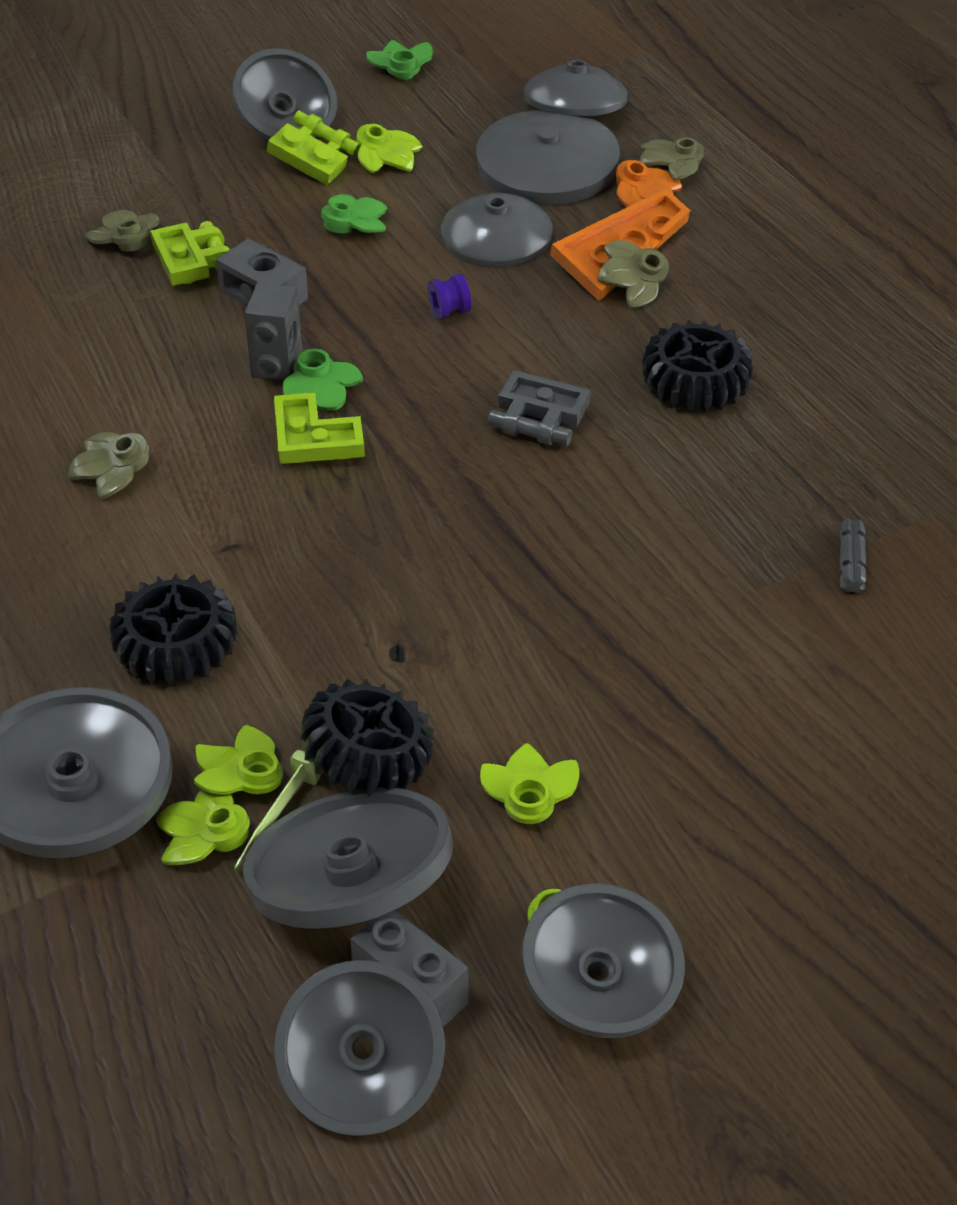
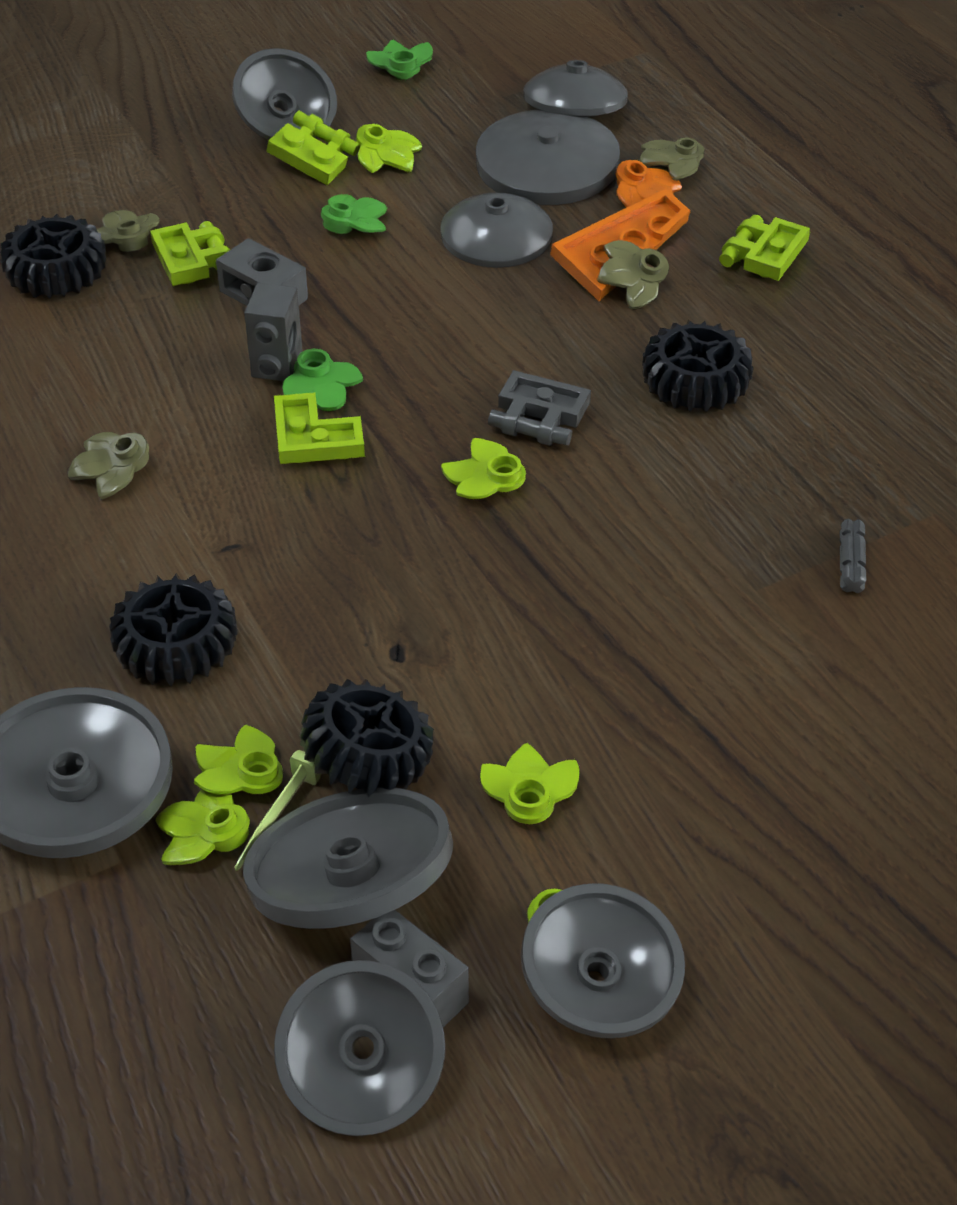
dark purple wheel [428,273,471,319] -> none
none -> black gear [0,214,106,299]
none -> lime plate [441,438,526,499]
none -> lime plate [719,215,810,281]

